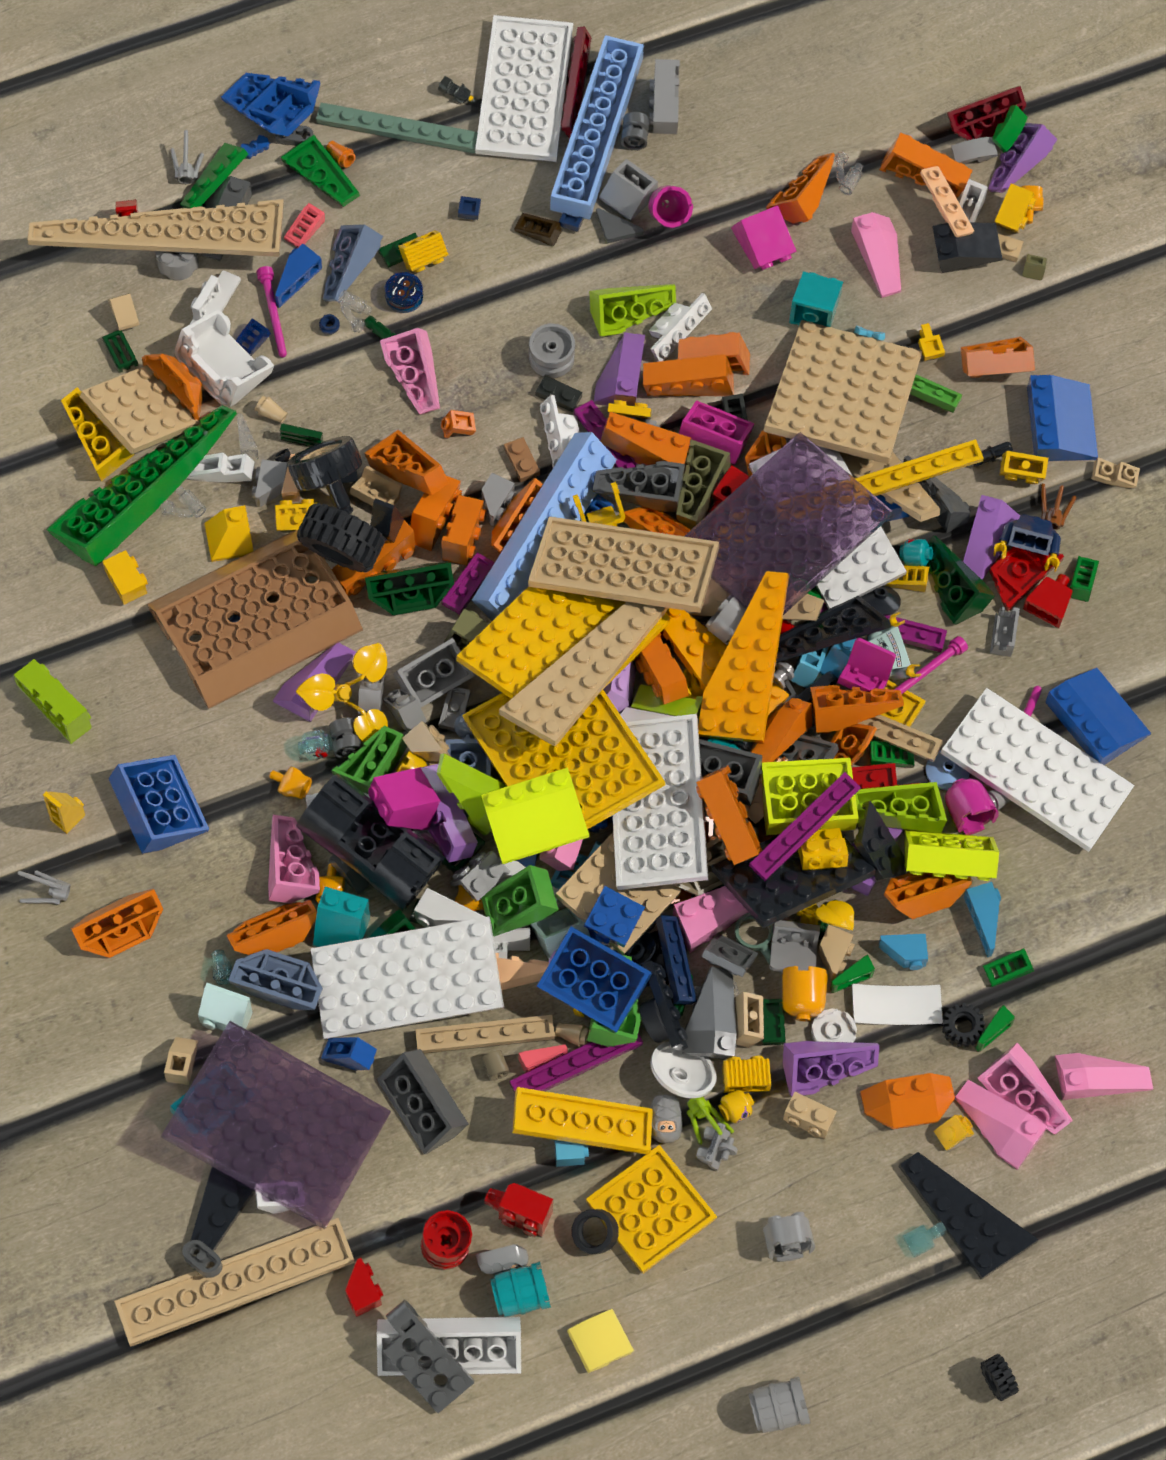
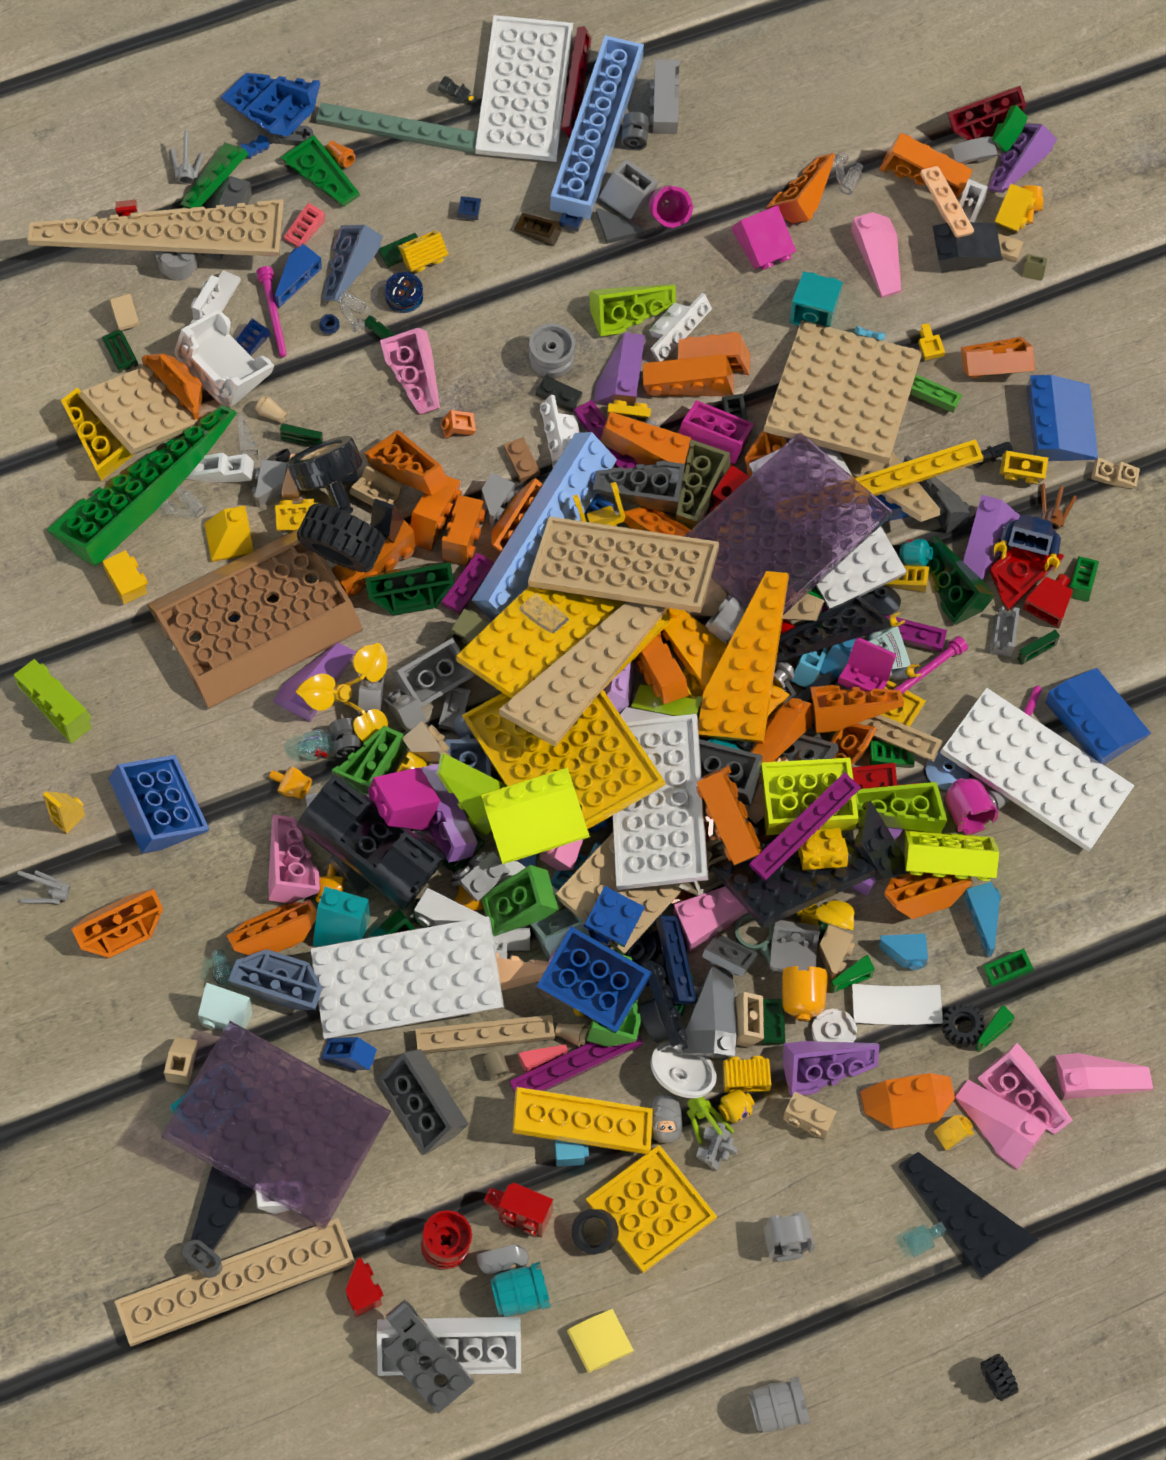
none -> clear slope [519,593,569,634]
none -> dark green tile [1017,629,1060,664]

